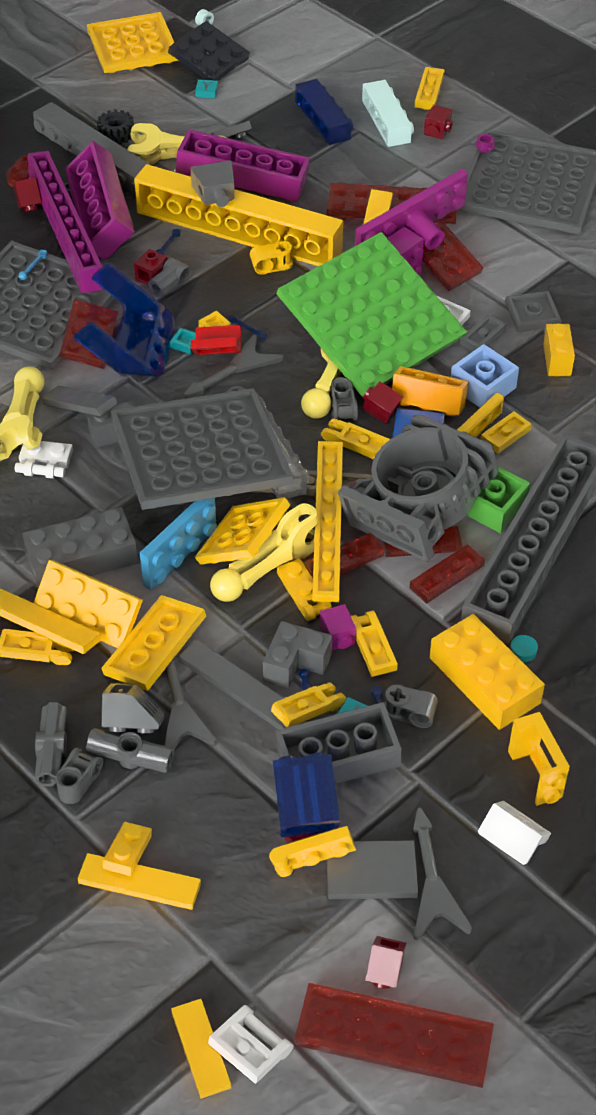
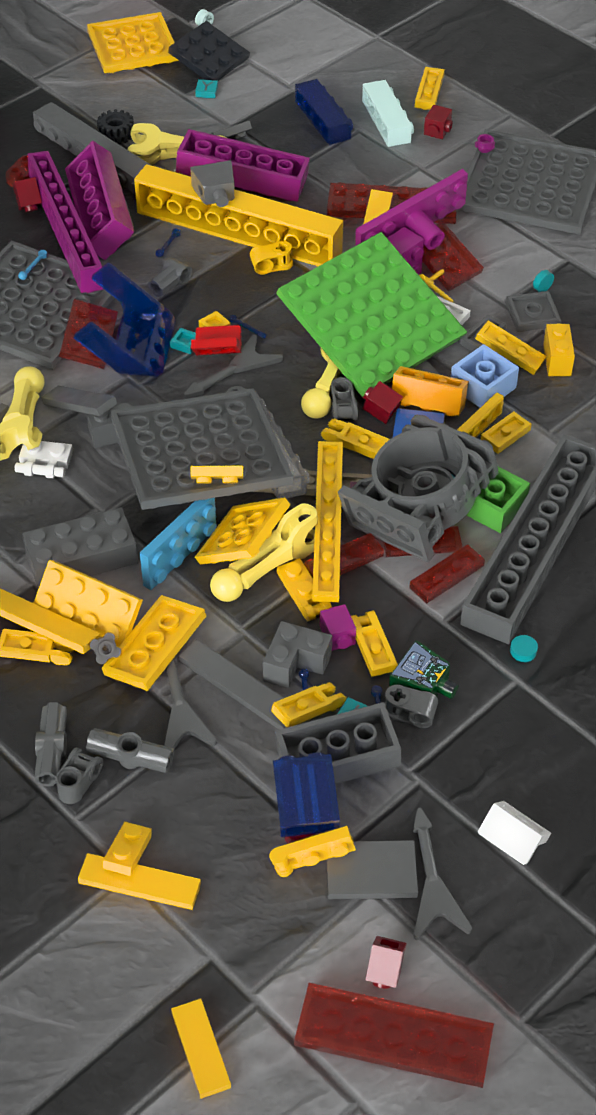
slope [102,683,165,733] -> none
dark red brick [134,249,168,286] -> none
white plate [208,1005,294,1084] -> none
yellow brick [430,614,545,730] -> none
yellow panel [508,712,570,806] -> none
none -> dark grey plate [90,632,121,664]
none -> yellow plate [191,466,243,484]
none -> torso [389,641,459,699]
none -> yellow plant [419,269,453,303]
none -> yellow tile [475,320,547,375]
none -> teal tile [533,270,554,292]

